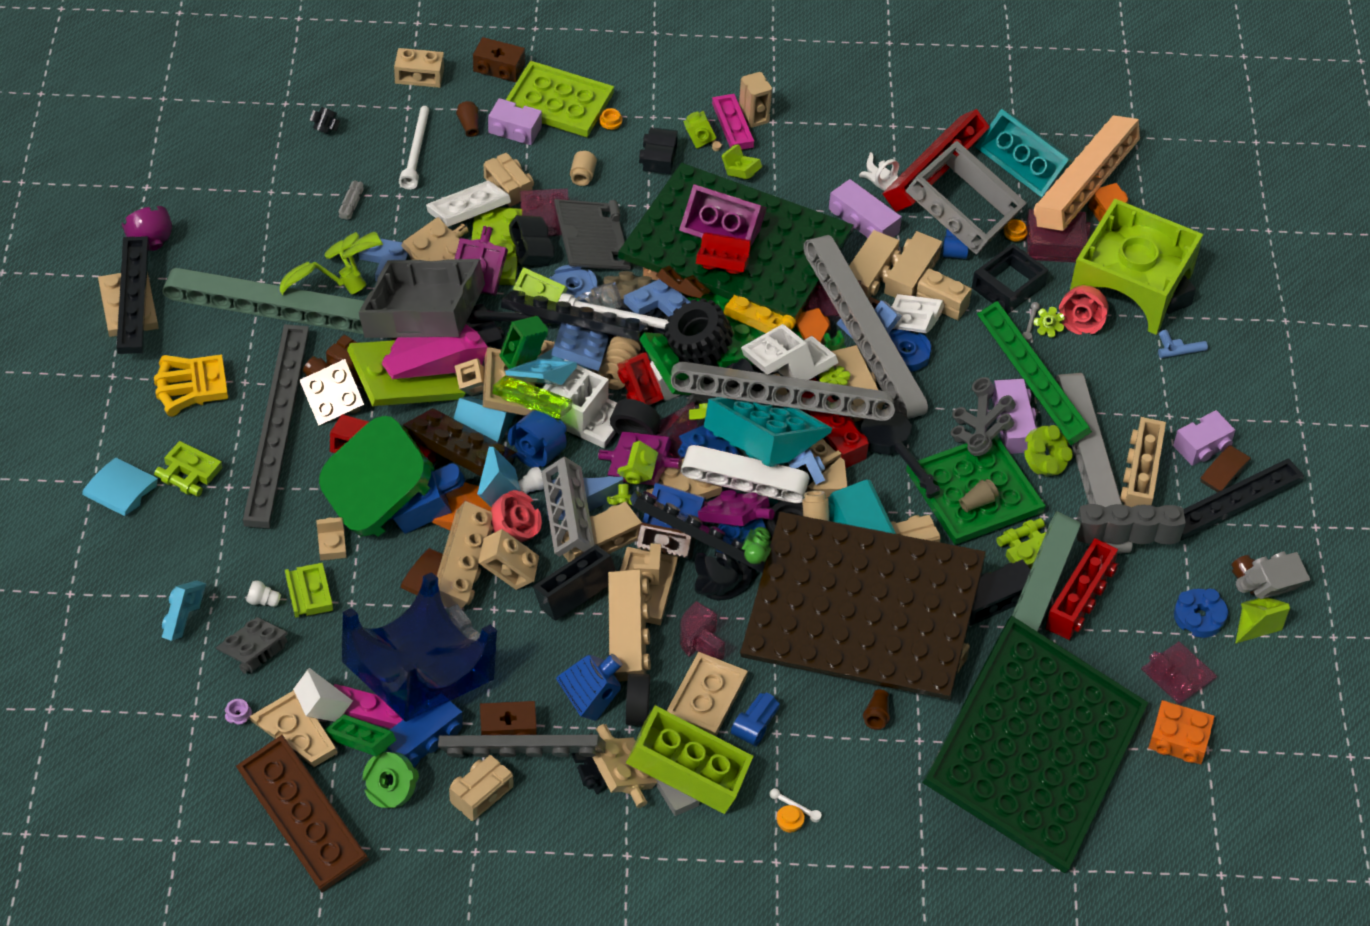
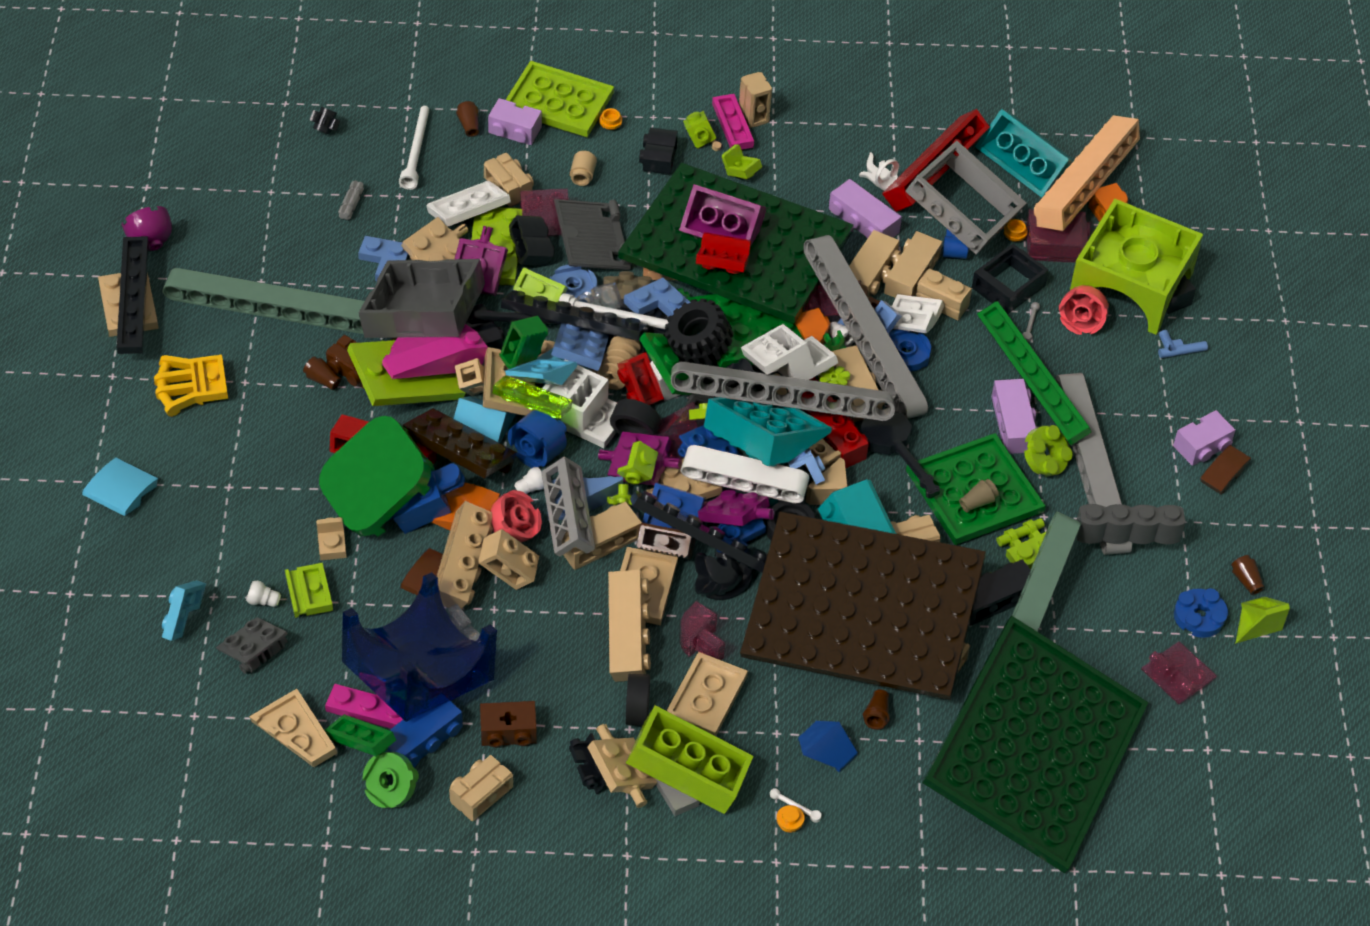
lime plate [154,441,222,497] -> none
lavender plate [225,699,252,725] -> none
reddish brown tile [236,735,369,893] -> none
dark grey plate [243,324,309,528] -> none
lime plant [280,232,383,295] -> none
white slope [293,668,353,722] -> none
hinge [300,359,365,426] -> none
tan brick [394,48,444,88] -> none
dark grey plate [438,735,606,758] -> none
reddish brown brick [473,37,525,82] -> none
medium azure slope [477,447,521,507] -> none
black brick [533,545,616,621] -> none
blue torso [556,654,623,721] -> none
tan bracket [633,543,661,585] -> none
reddish brown slope [656,265,710,298] -> none
yellow plate [724,295,796,333] -> none
blue piece [731,692,780,747] -> none
bright green plate [742,527,771,564] -> none
tan brick [802,491,830,521] -> none
dark grey plant [951,377,1016,456] -> none
lime plant [1034,307,1065,338] -> none
red brick [1046,538,1118,640] -> none
tan brick [1120,417,1166,507] -> none
orange plate [1148,700,1215,765] -> none
black plate [1180,458,1304,541] -> none
light grey hinge [1235,551,1310,599] -> none
none -> blue slope [798,721,858,772]
none -> white piece [828,322,854,348]

